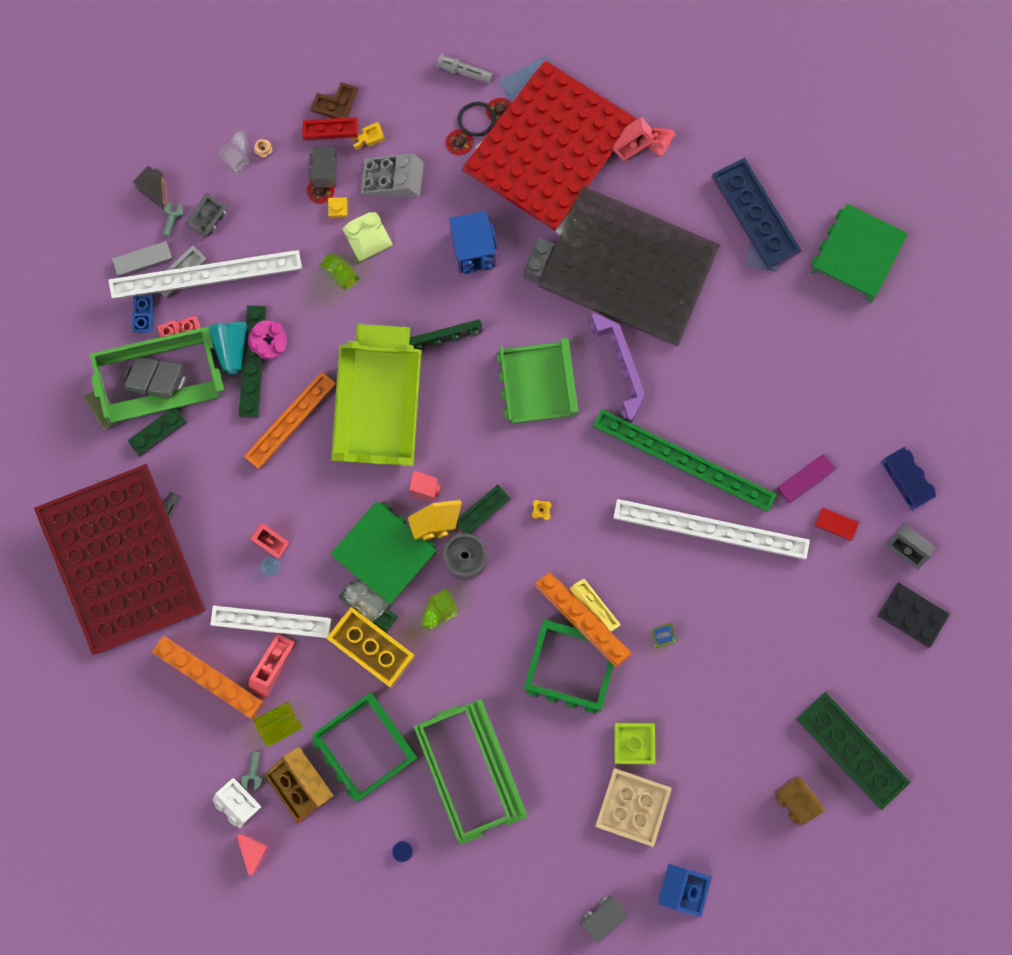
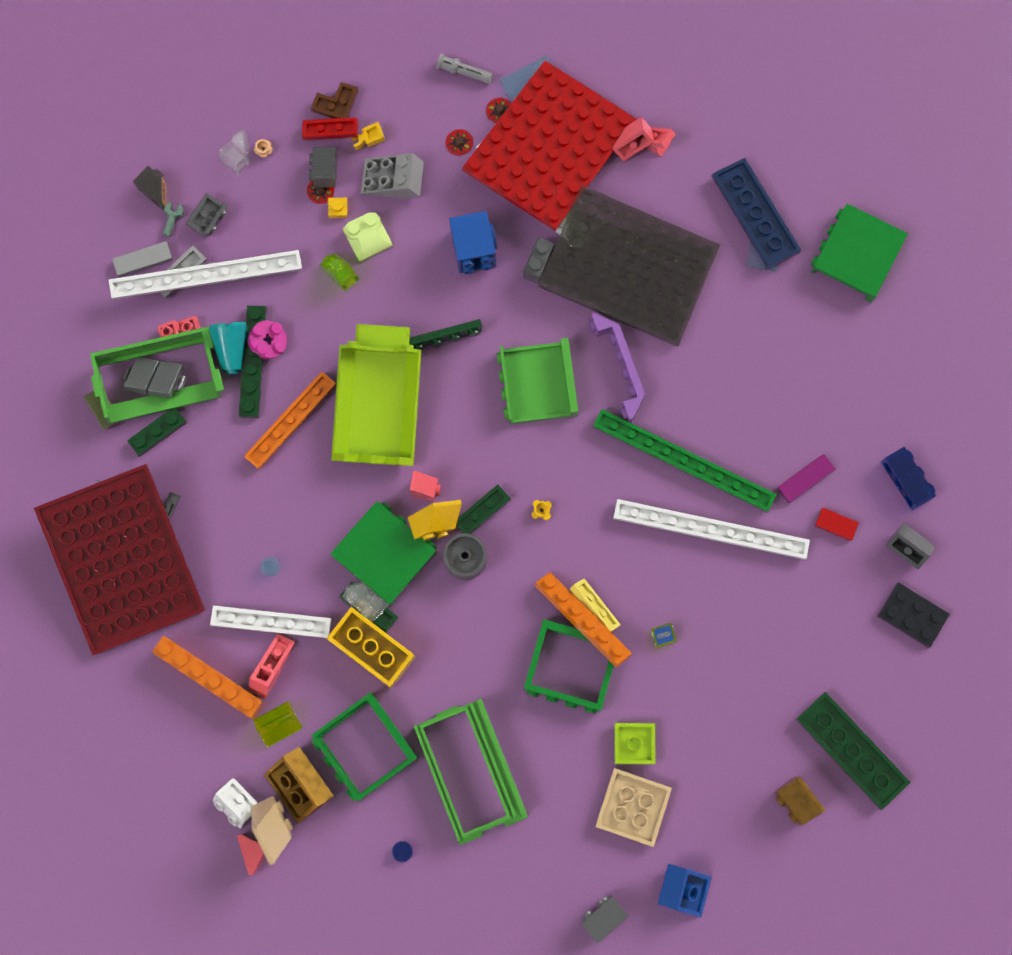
blue slope [132,295,154,333] -> none
sand green bar [241,752,263,790] -> none
coral slope [250,523,289,559] -> none
clear neon green slope [421,588,459,630] -> none
black piece [458,101,496,137] -> none
none -> tan slope [251,796,293,865]

